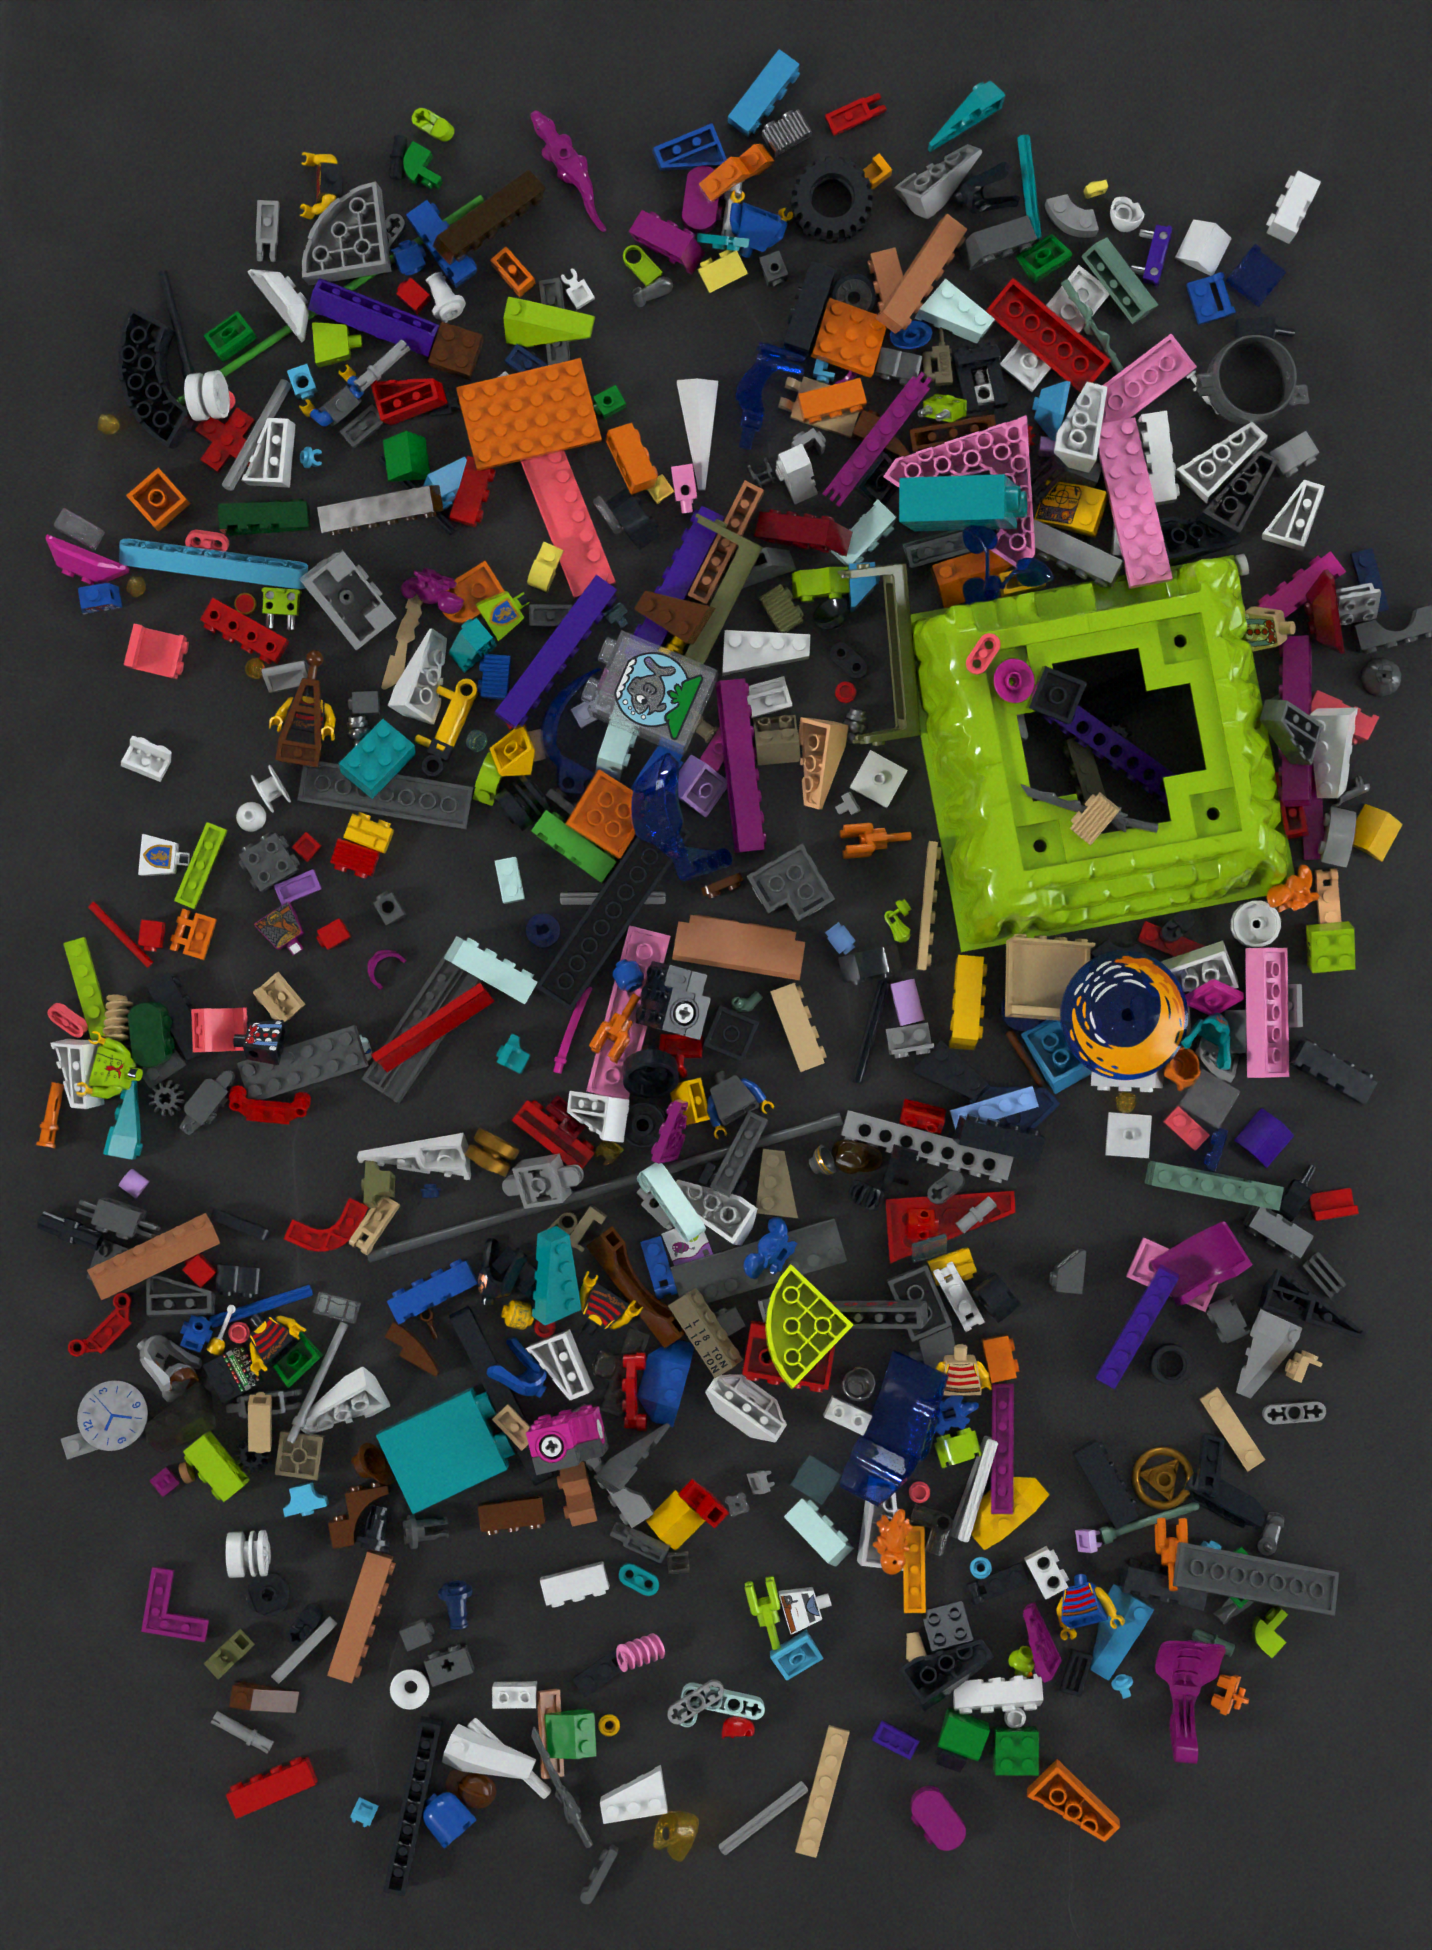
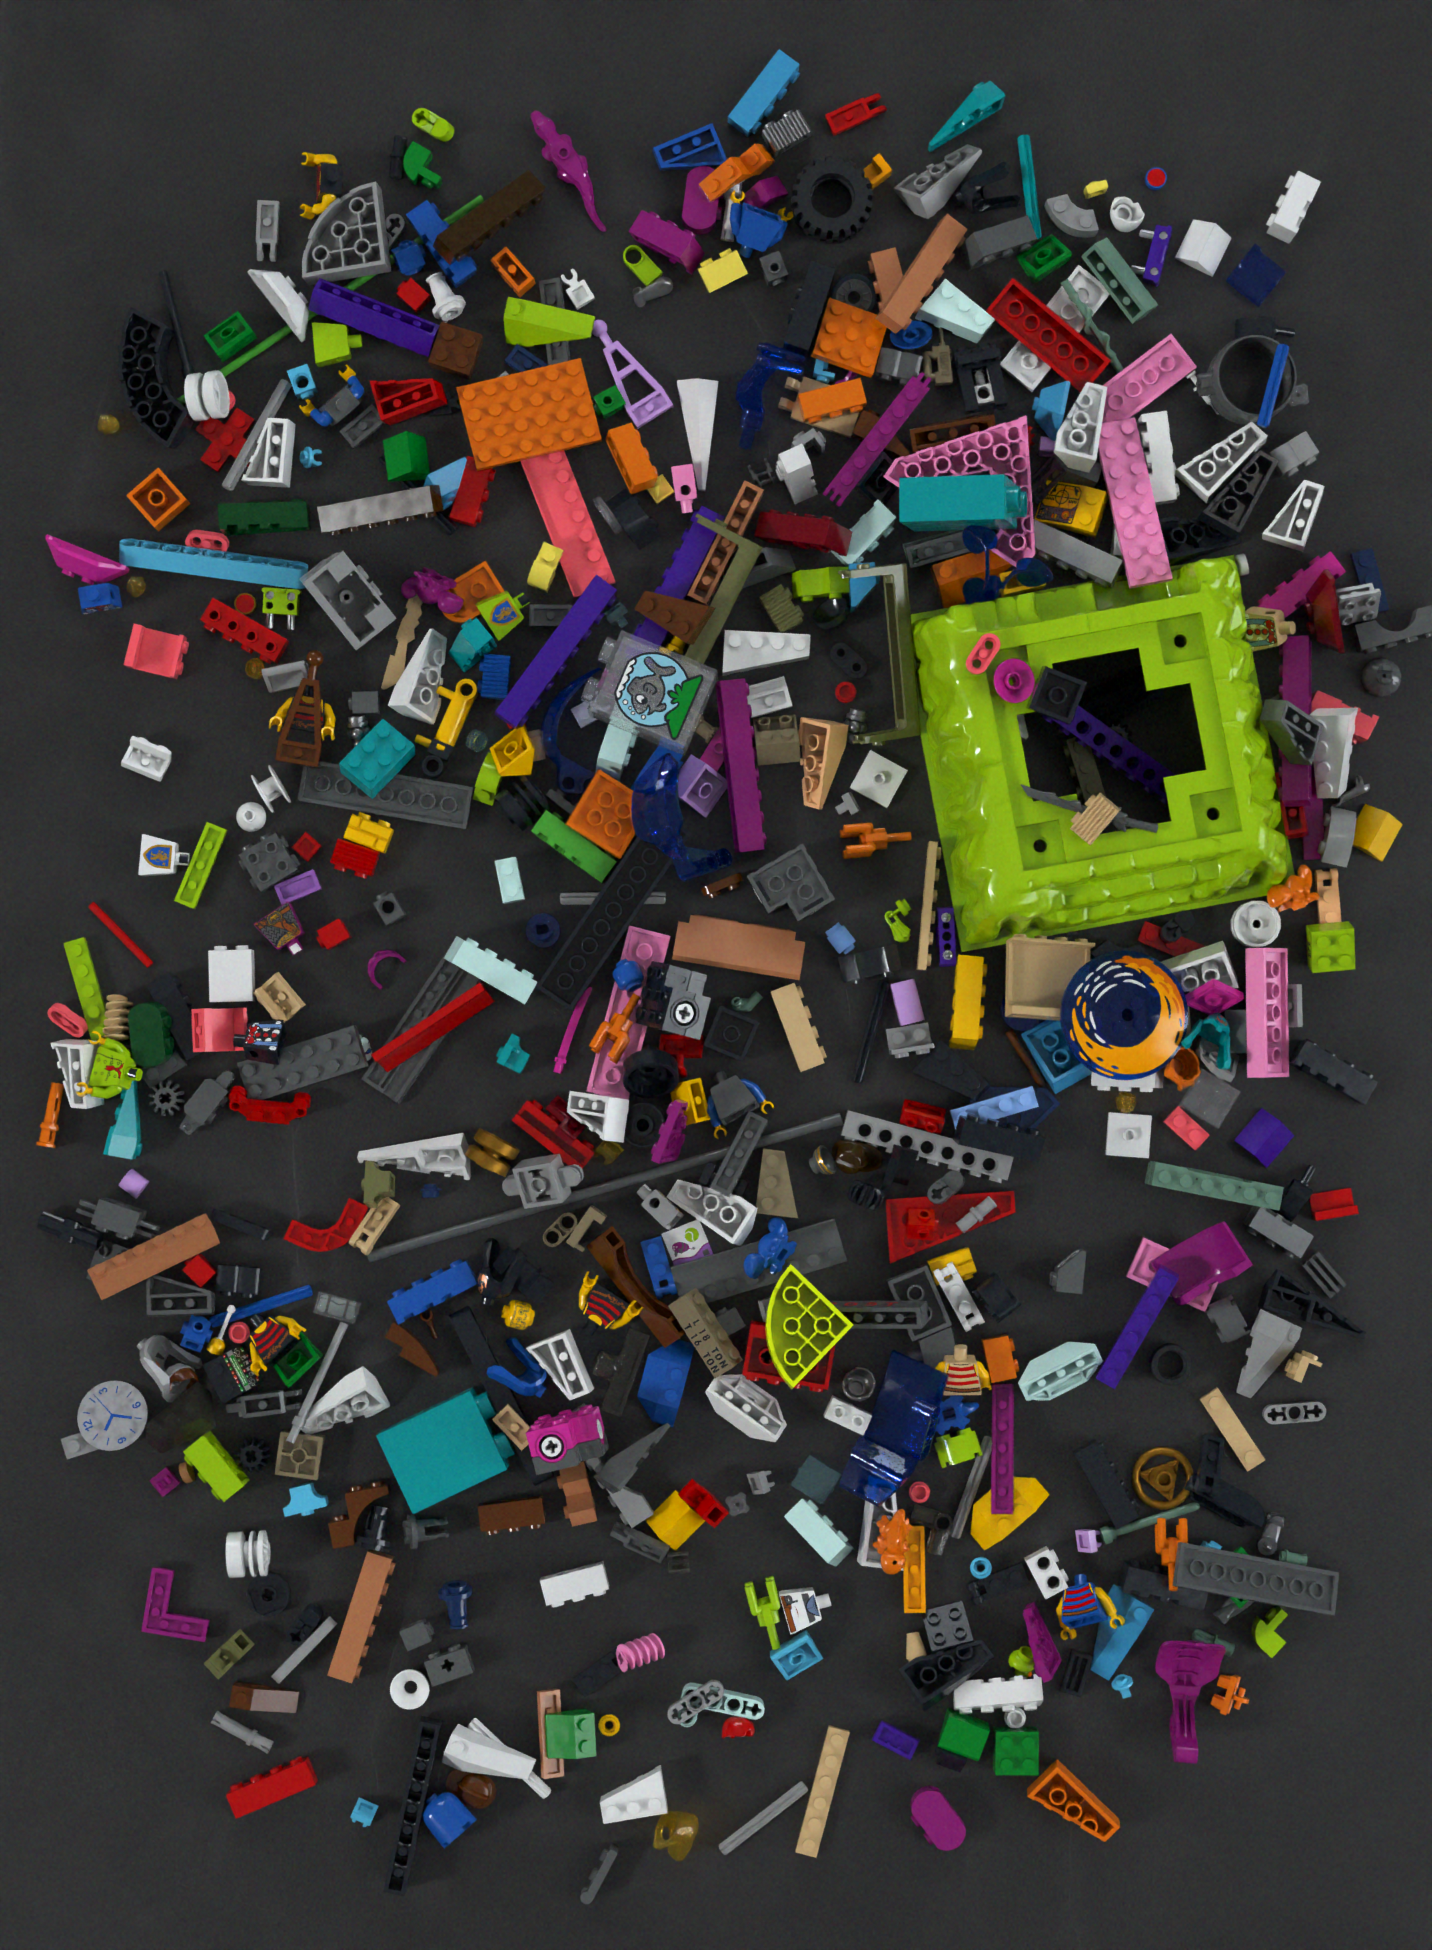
clear brick [54,508,105,550] -> none
red plate [68,1292,132,1357] -> none
red brick [138,920,166,952] -> none
orange plate [170,908,217,960] -> none
tan brick [248,1392,272,1453] -> none
reddish brown piece [351,1442,396,1485] -> none
light grey pin [354,340,410,392] -> none
white brick [492,1681,537,1709] -> none
dark grey sword [531,1727,594,1848] -> none
teal wedge [532,1226,582,1326] -> none
red plate [534,1320,556,1338] -> none
teal plate [619,1563,659,1596] -> none
red plate [622,1353,647,1431] -> none
light aqua beam [637,1162,706,1242] -> none
teal plate [697,233,749,251] -> none
clear light blue piece [912,1234,947,1263] -> none
lime piece [918,394,967,423] -> none
white axle [958,1439,998,1542] -> none
blue plate [1186,272,1236,326] -> none
clear blue plate [1204,1128,1228,1173] -> none
none -> white brick [208,945,255,1002]
none -> lavender plate [592,320,674,429]
none -> magenta slope [742,175,788,209]
none -> dark purple piece [935,907,956,967]
none -> light aqua wedge [1018,1341,1103,1401]
none -> red tile [1145,167,1167,190]
none -> blue axle [1257,344,1289,428]
none -> sand green pin [1279,1549,1307,1566]

